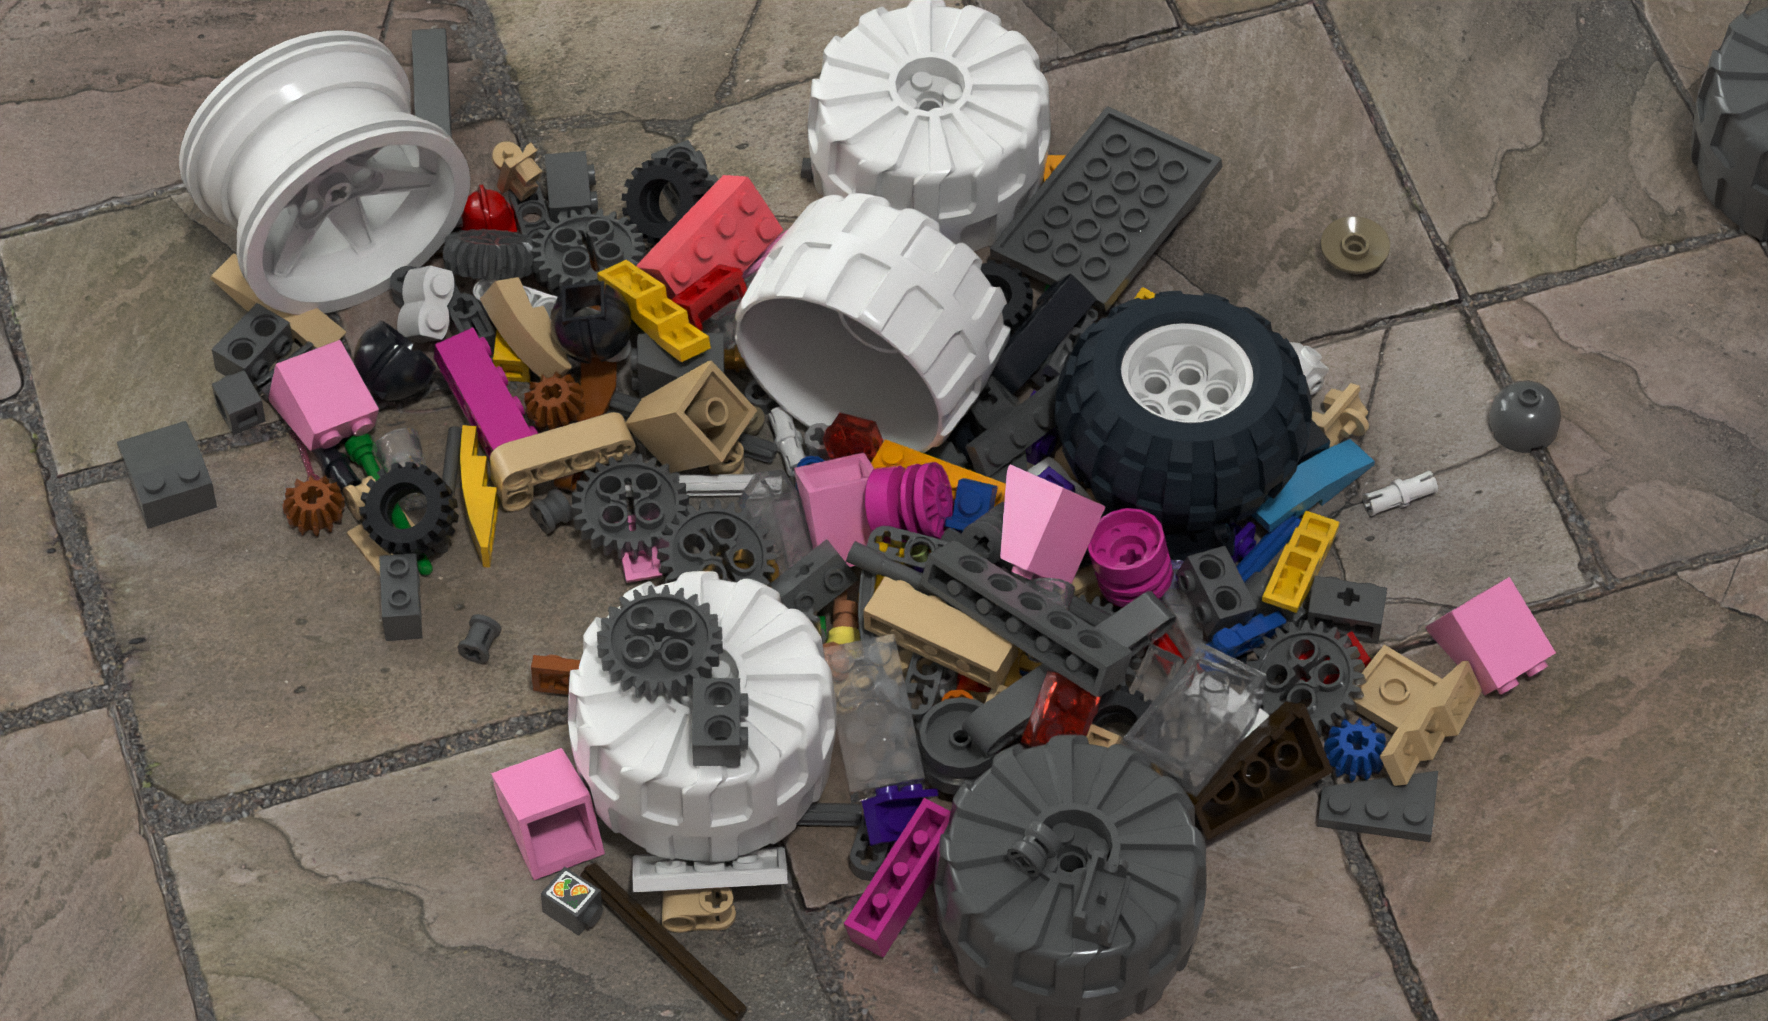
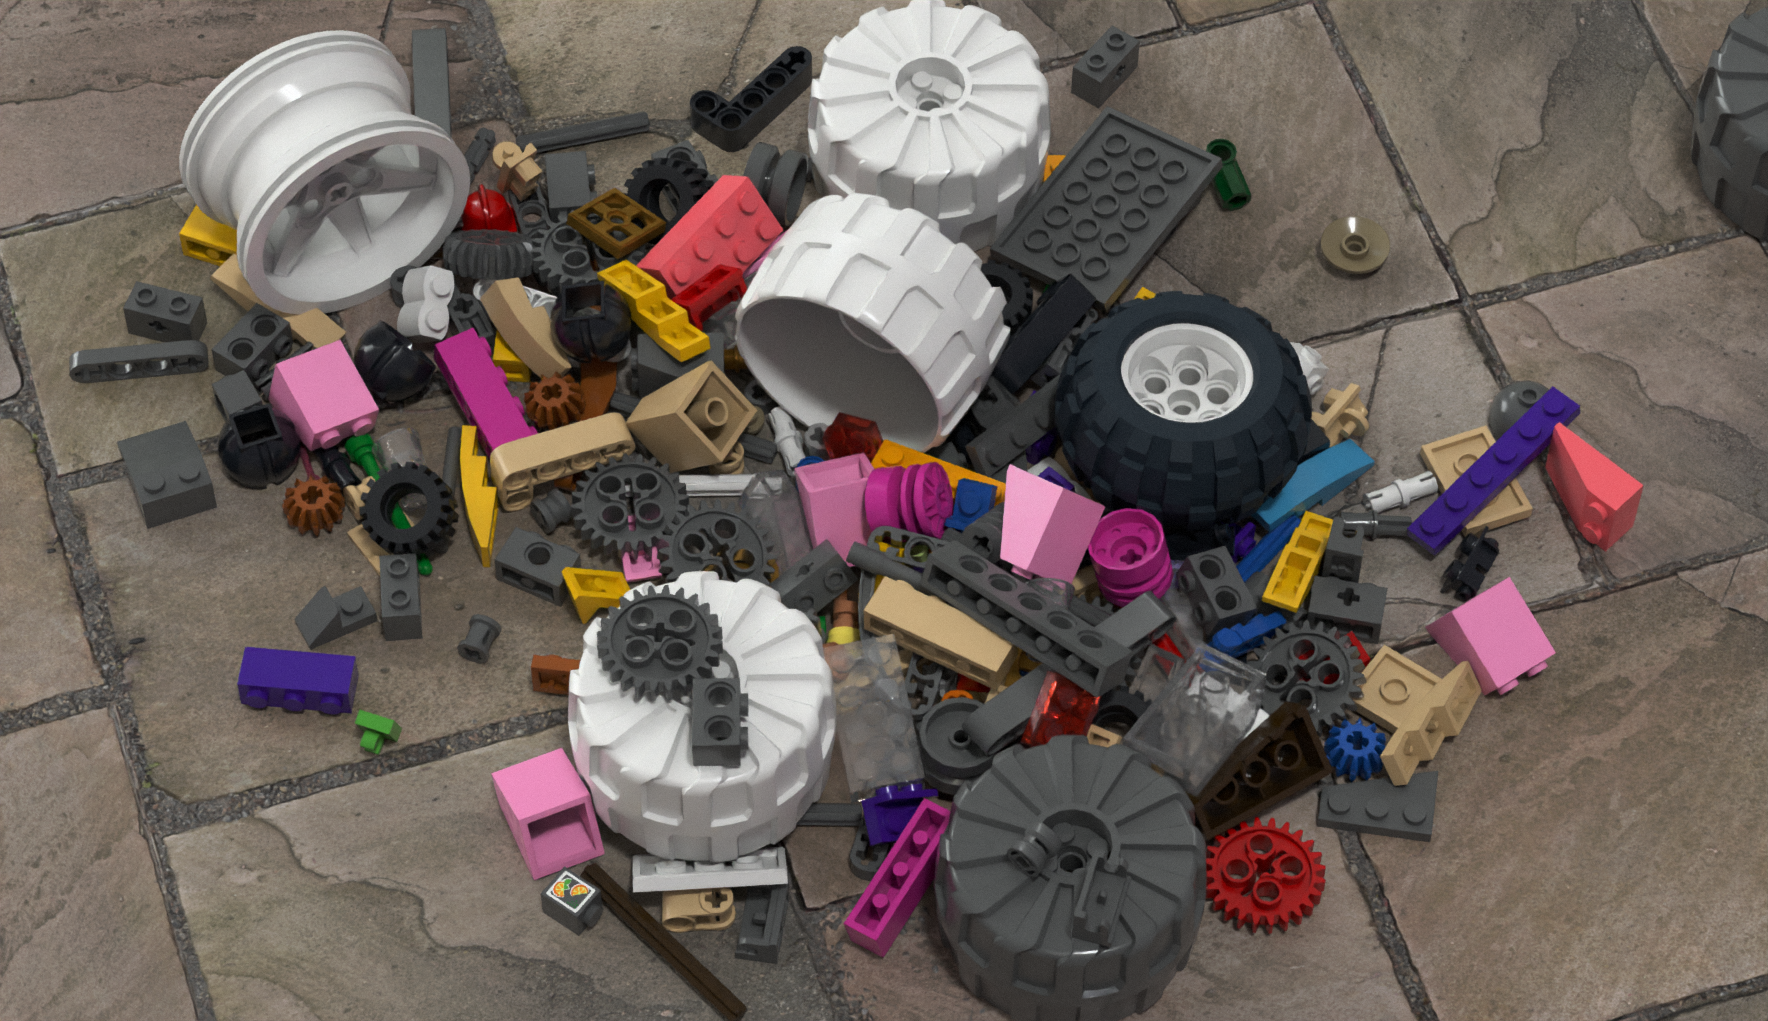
none -> dark grey beam [69,340,209,383]
none -> dark grey brick [123,281,207,342]
none -> yellow slope [179,204,237,266]
none -> black piece [217,403,301,489]
none -> dark purple brick [237,647,359,714]
none -> dark grey slope [295,586,377,650]
none -> bright green tile [354,710,402,755]
none -> dark grey axle [464,127,496,184]
none -> dark grey brick [494,527,581,607]
none -> dark grey axle [516,111,650,153]
none -> yellow slope [562,567,630,624]
none -> pearl gold piece [566,188,666,259]
none -> black beam [690,46,812,152]
none -> dark grey hinge [735,878,790,964]
none -> dark grey wheel [743,142,808,227]
none -> dark grey brick [1071,25,1140,109]
none -> dark green piece [1206,139,1252,211]
none -> red gear [1206,817,1326,934]
none -> dark grey hinge [1322,516,1364,583]
none -> dark grey axle [1339,510,1412,539]
none -> dark purple plate [1407,386,1580,556]
none -> tan plate [1420,425,1533,536]
none -> black hinge [1440,526,1499,601]
none -> coral slope [1545,422,1644,552]

